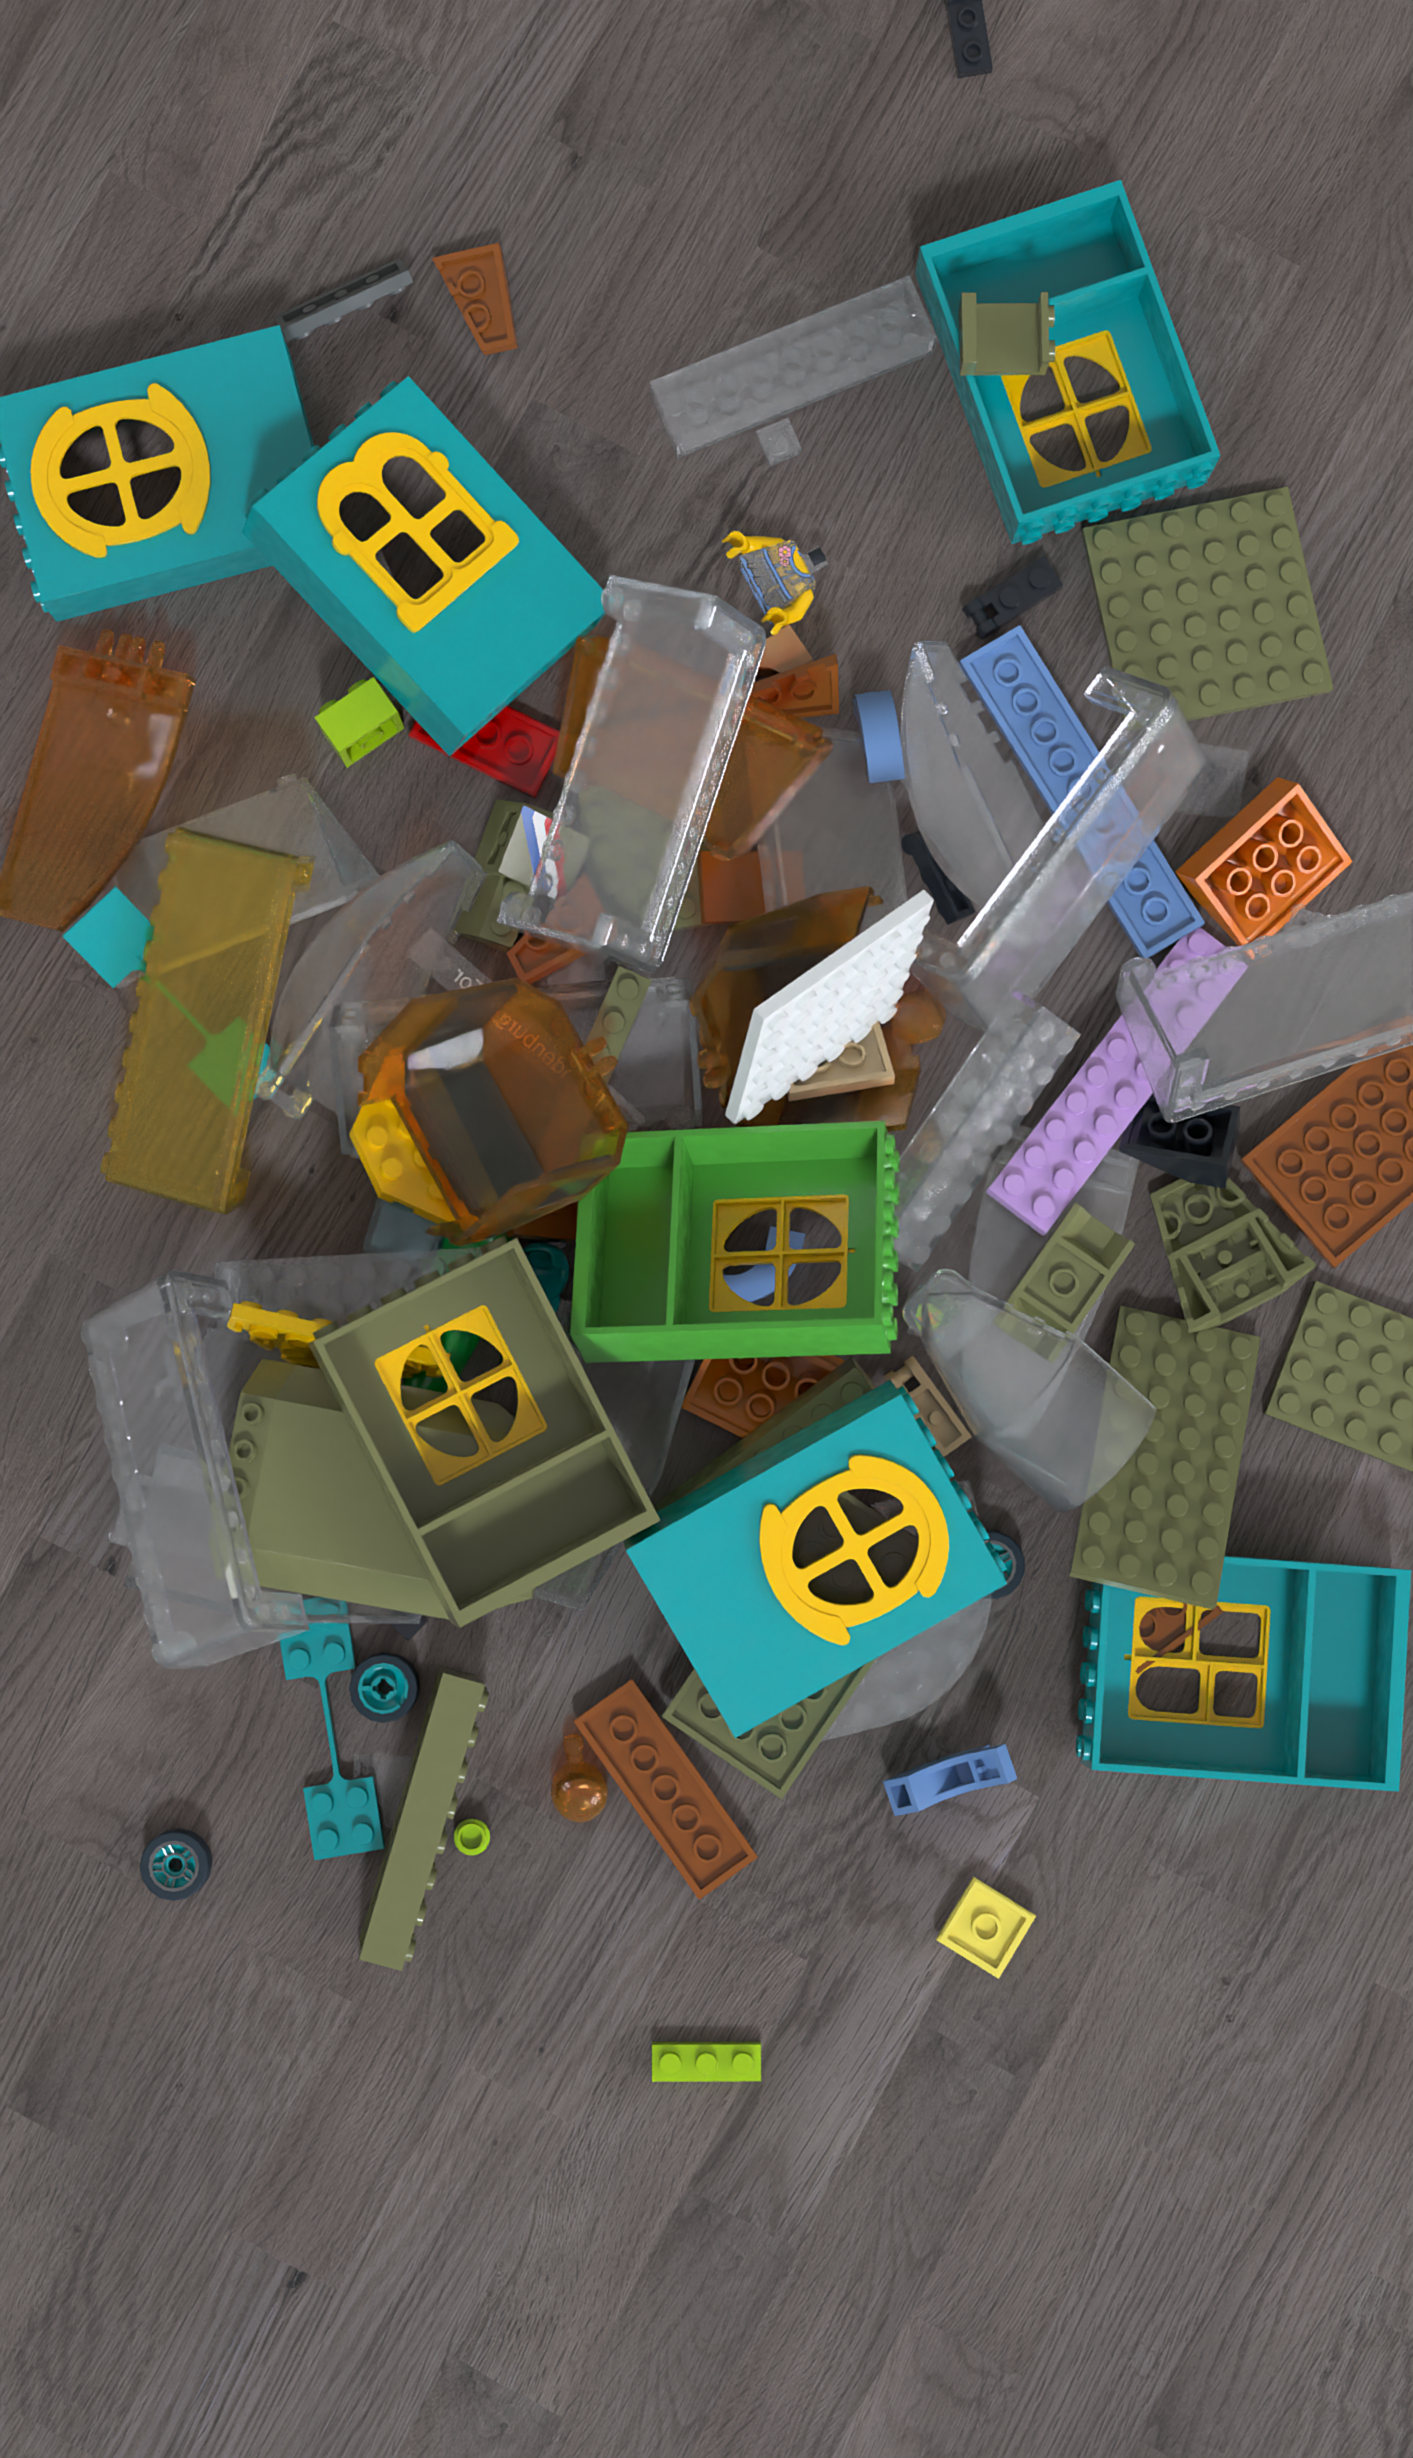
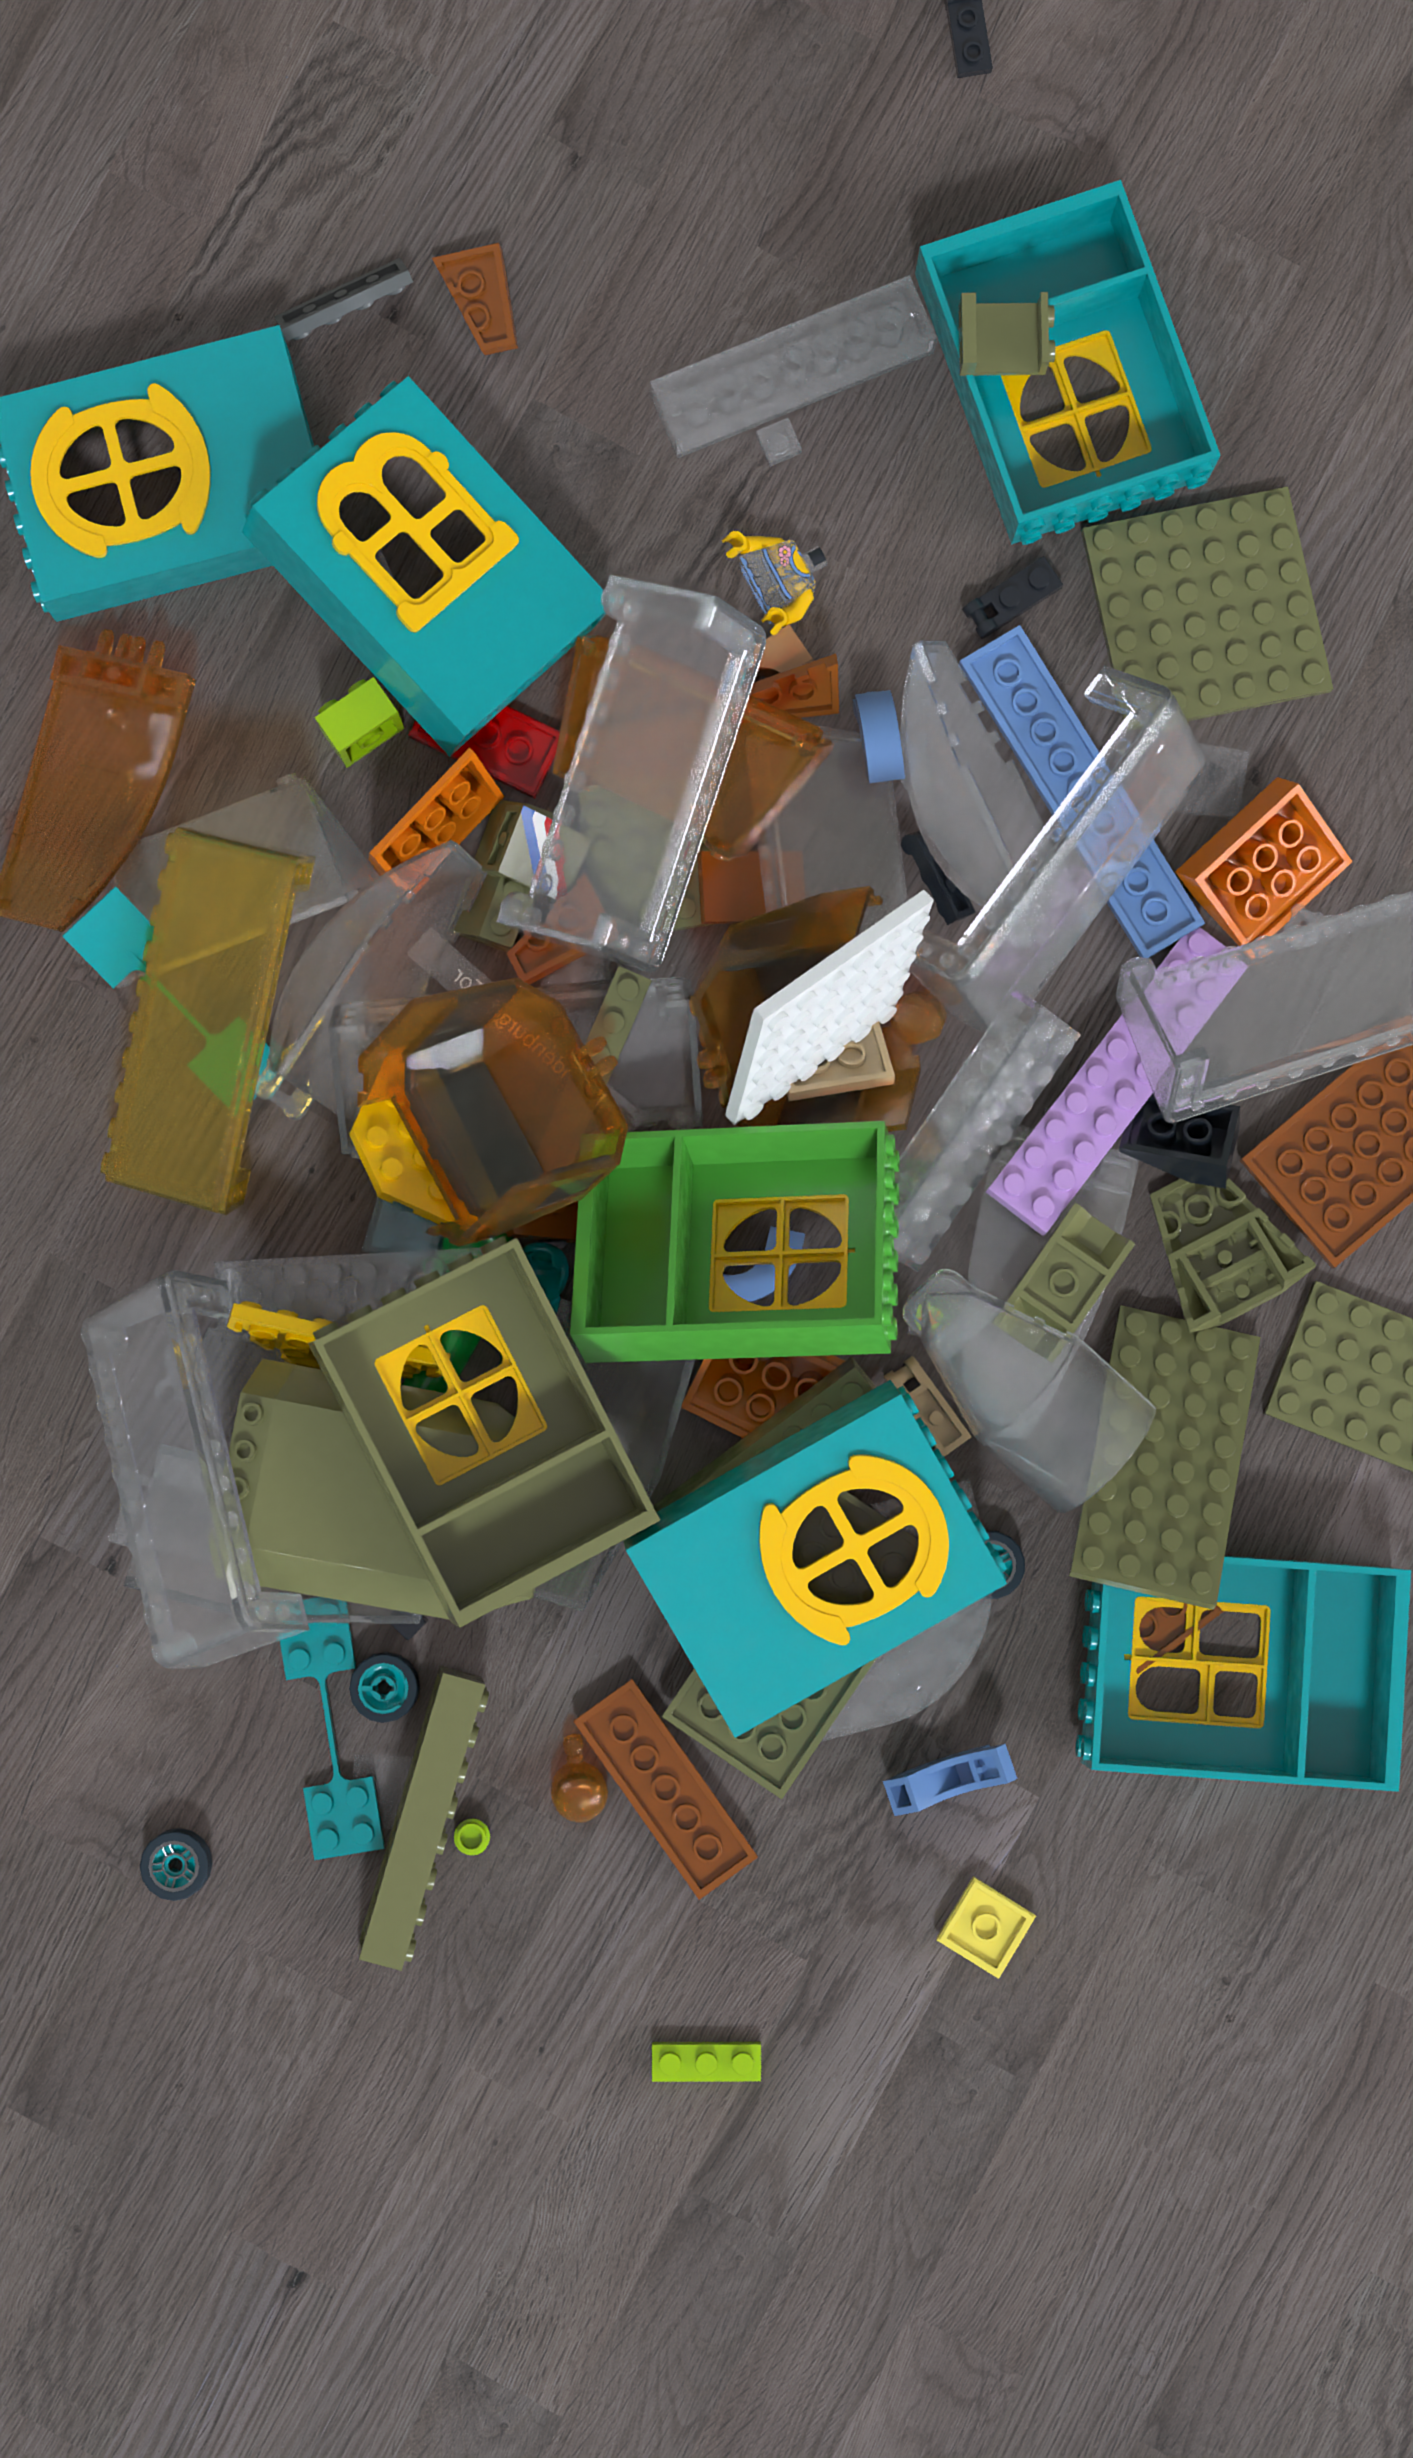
none -> orange slope [368,748,505,898]

